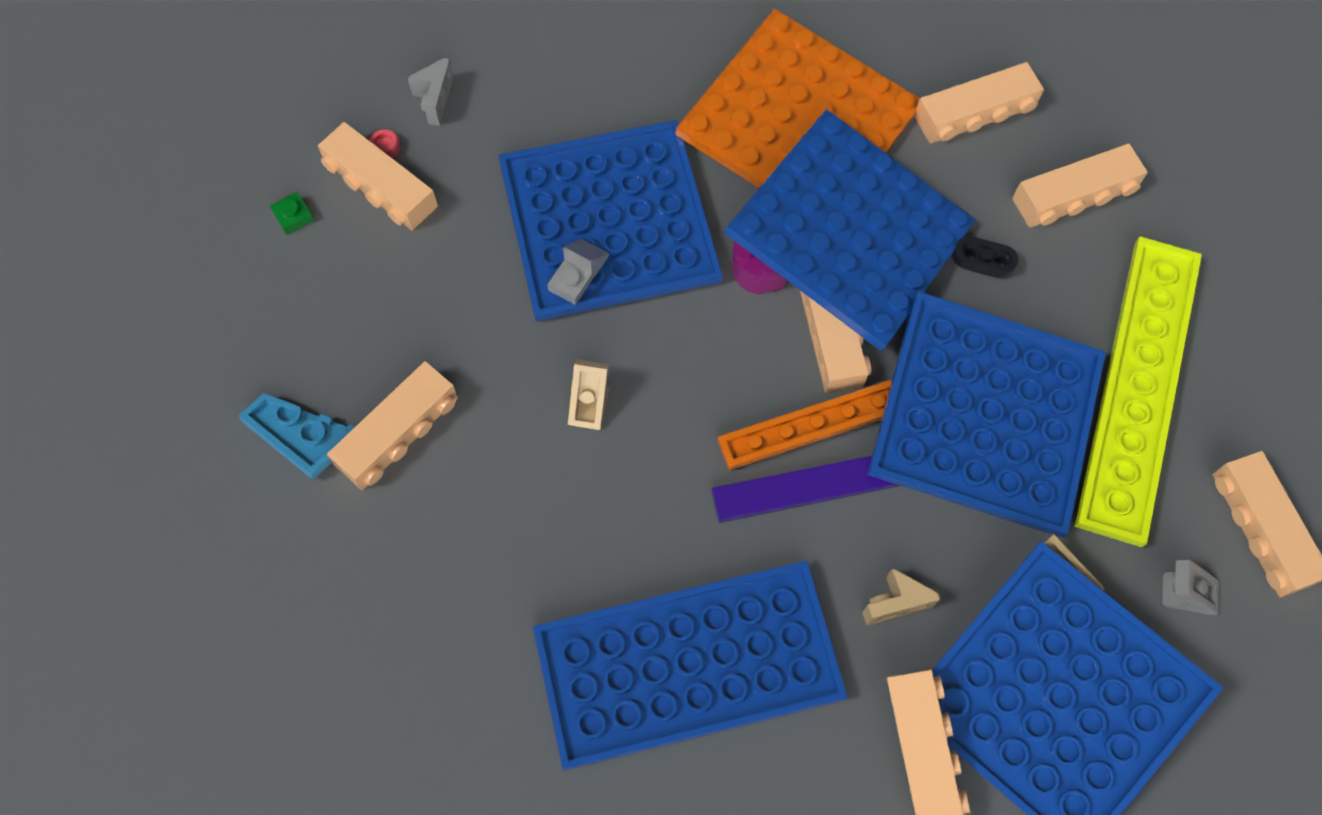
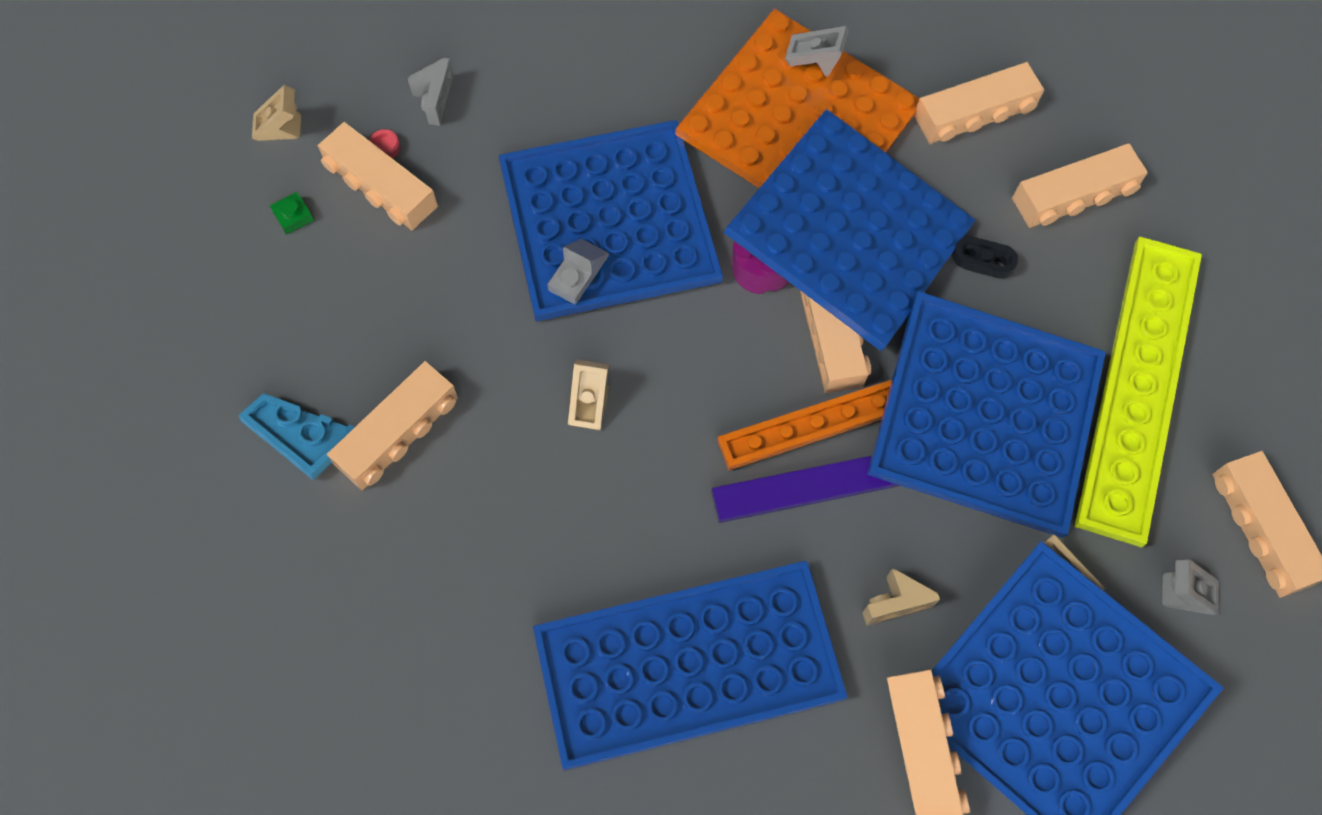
none -> tan slope [252,85,301,141]
none -> light grey slope [785,26,849,77]

